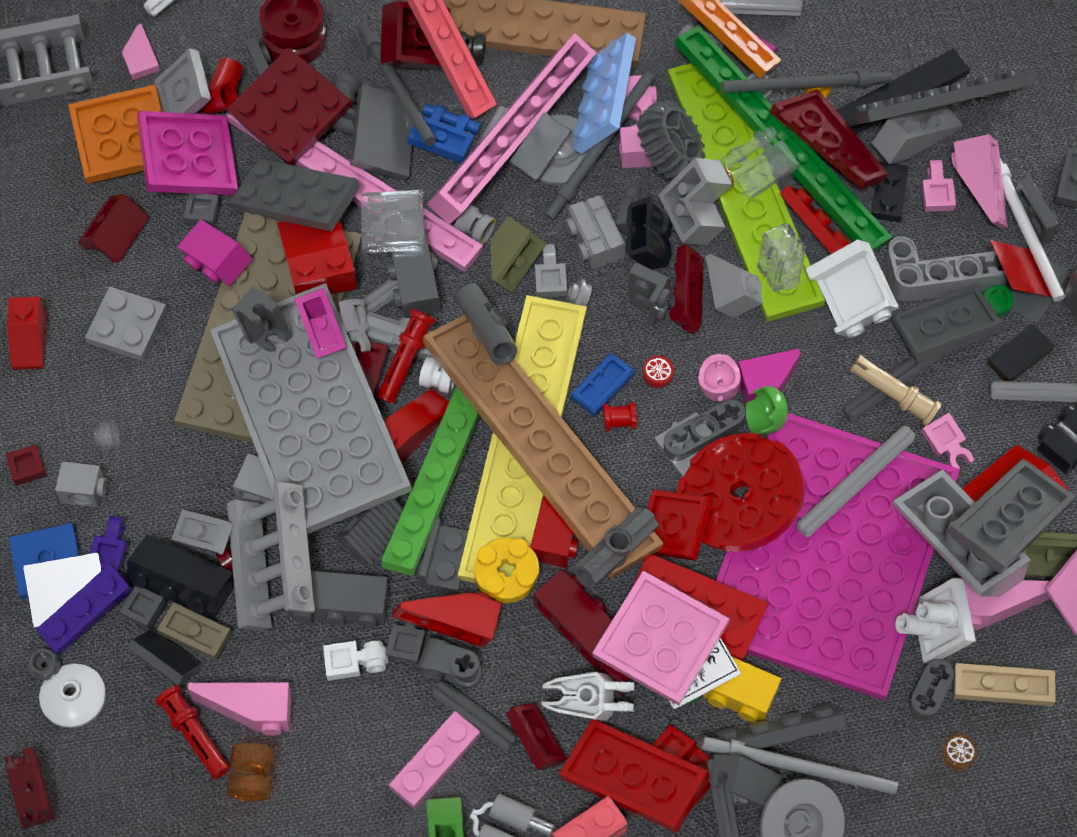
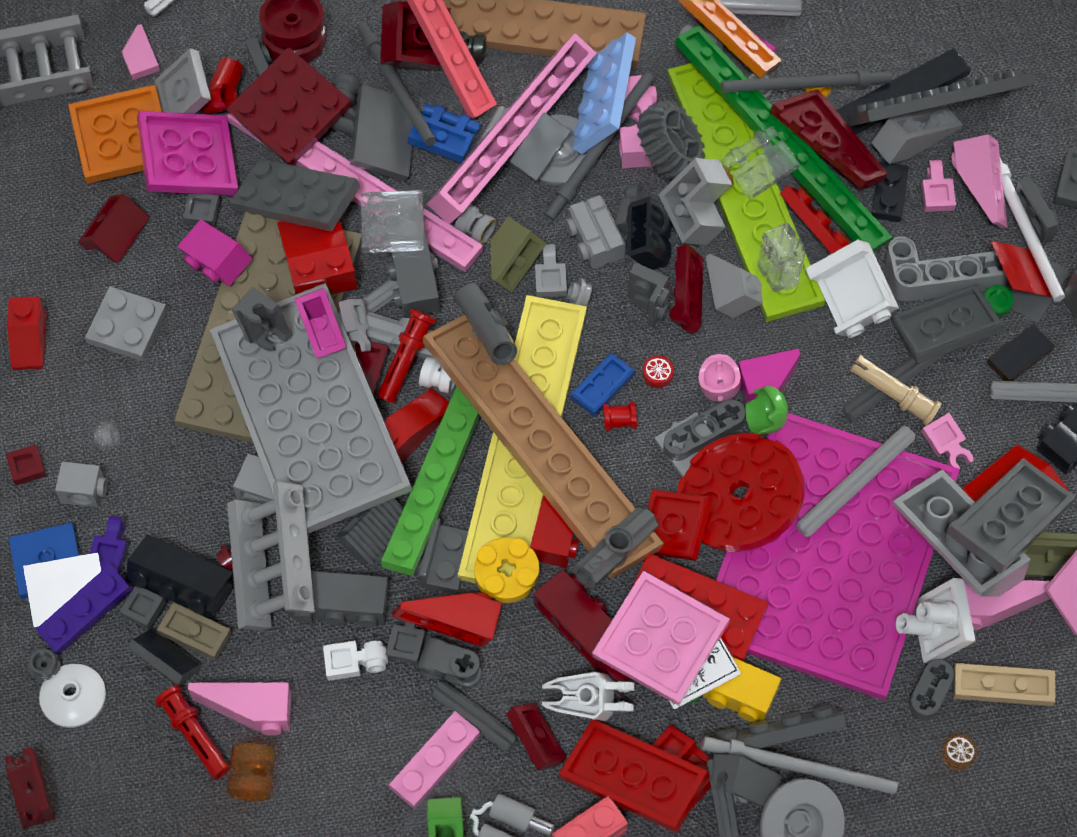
light grey plate [171,509,234,555] -> none

